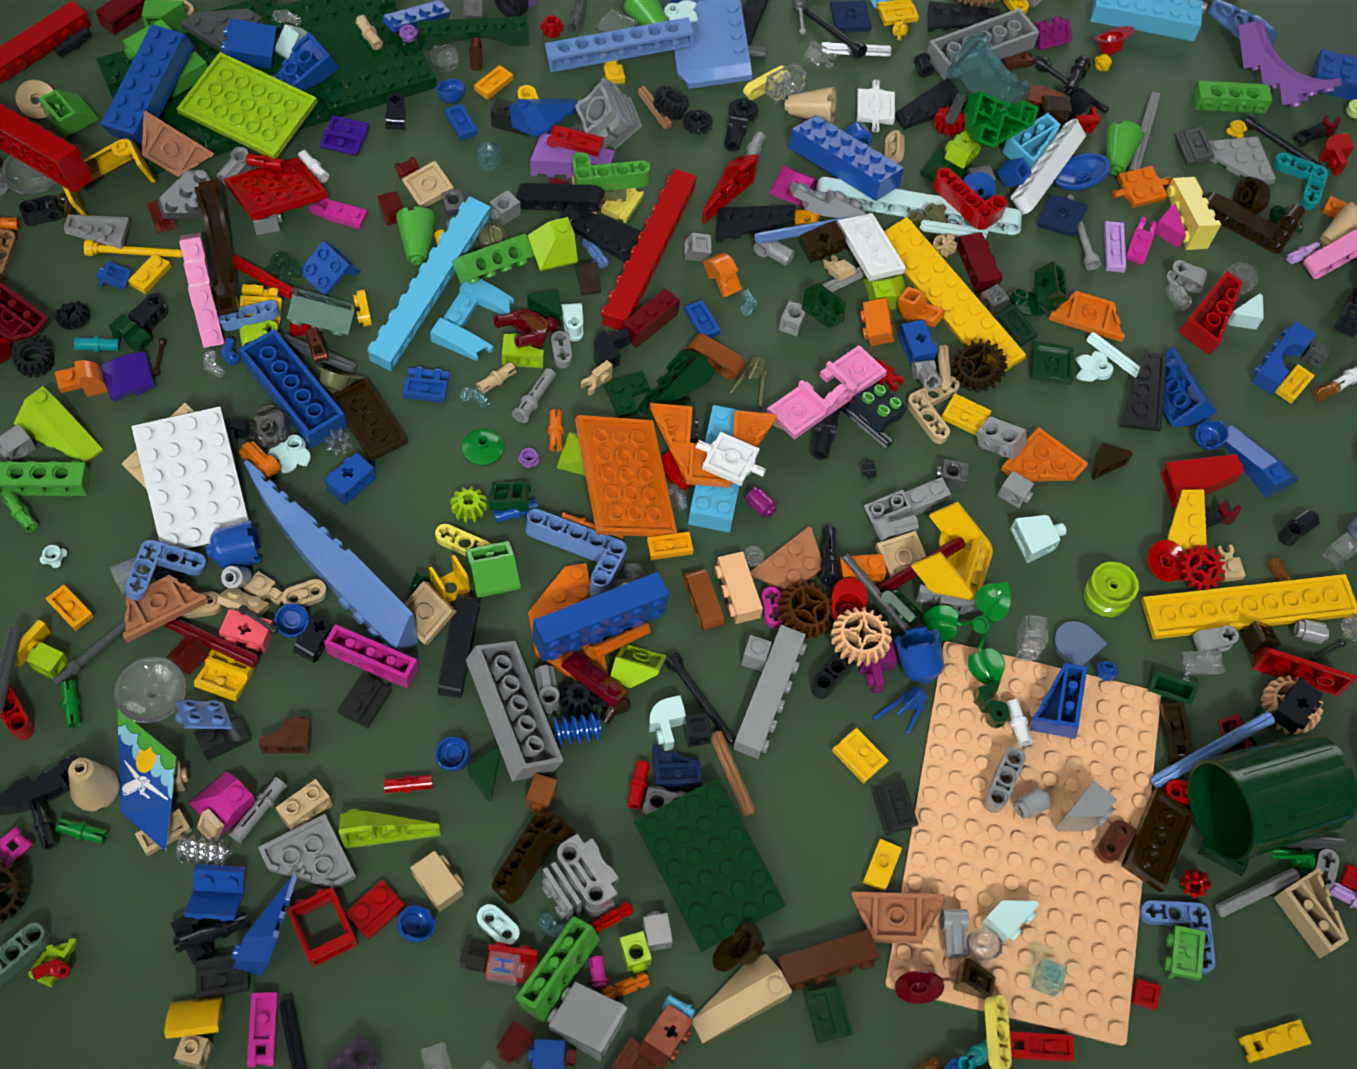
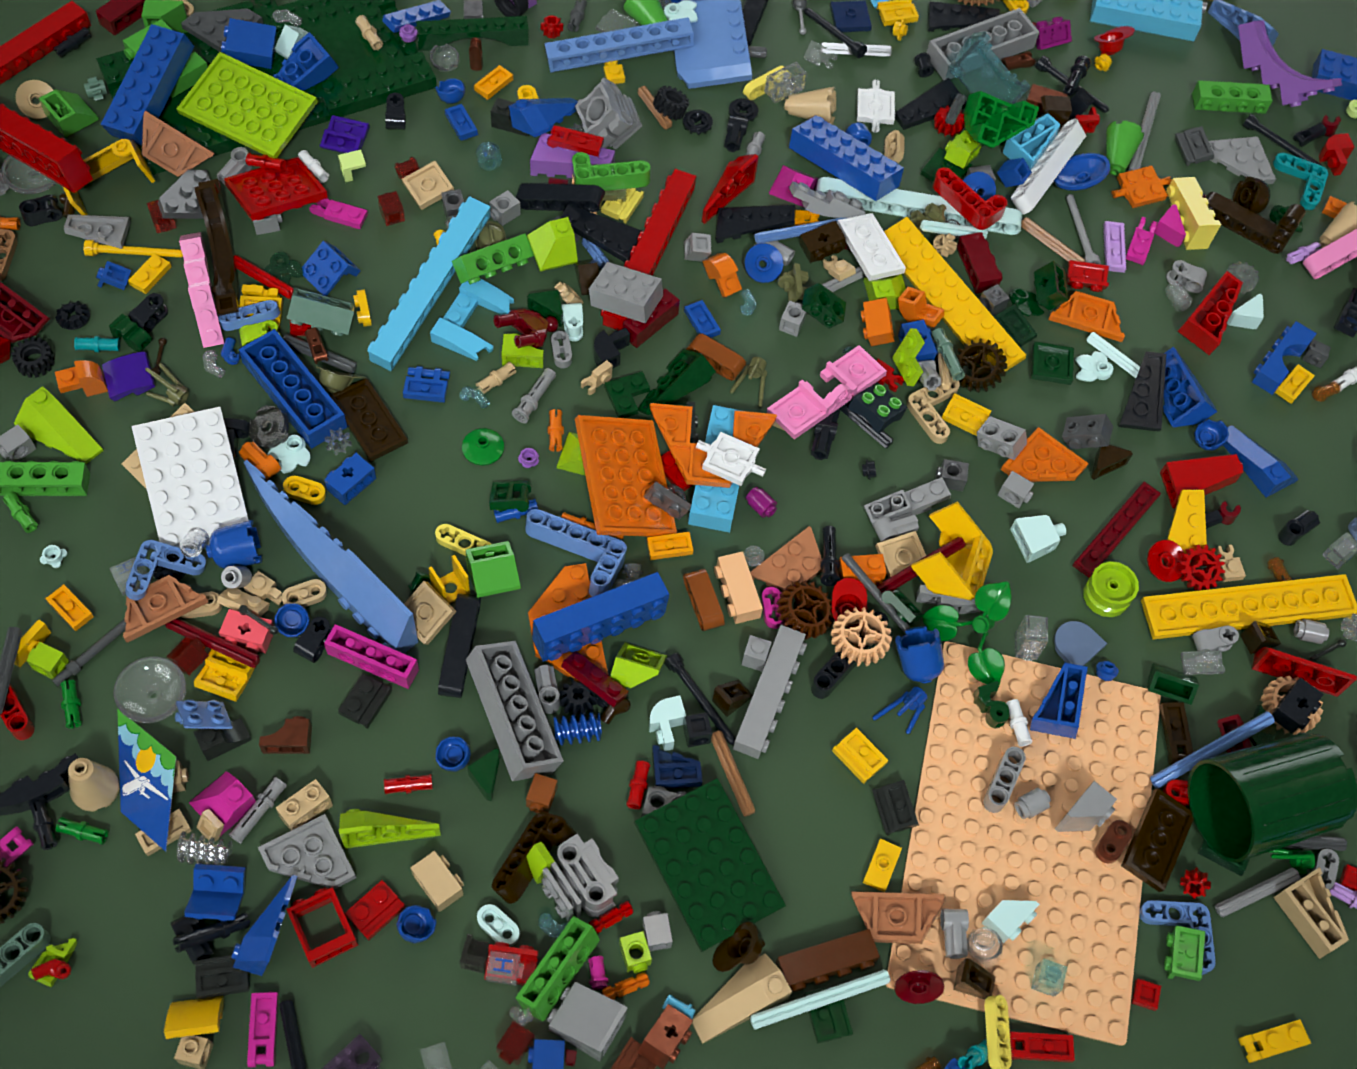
bright green cone [396,207,436,265] -> none
lime gear [450,486,487,523] -> none
orange axle [592,622,651,657] -> none
magenta brick [858,641,897,694] -> none
dark blue plate [1037,194,1088,237] -> none
yellow plate [1226,120,1247,138] -> none
none -> sand green gear [84,77,107,101]
none -> olive plant [145,363,189,407]
none -> clear brick [180,528,209,557]
none -> yellow plate [283,476,326,505]
none -> yellowish green panel [338,150,366,182]
none -> clear arm [509,1006,534,1026]
none -> lime slope [527,842,555,884]
none -> tan plate [555,281,584,304]
none -> light grey brick [589,262,663,323]
none -> flat silver plate [644,482,691,520]
none -> dark brown slope [712,679,753,717]
none -> blue dish [744,243,783,283]
none -> light aqua axle [750,970,890,1029]
none -> olive hips [778,263,809,302]
none -> lime plate [892,328,925,386]
none -> sand green pin [932,328,965,381]
none -> medium nougat axle [1021,217,1085,262]
none -> dark grey brick [1062,414,1113,449]
none -> red bracket [1066,260,1109,292]
none -> dark red tile [1072,481,1161,578]

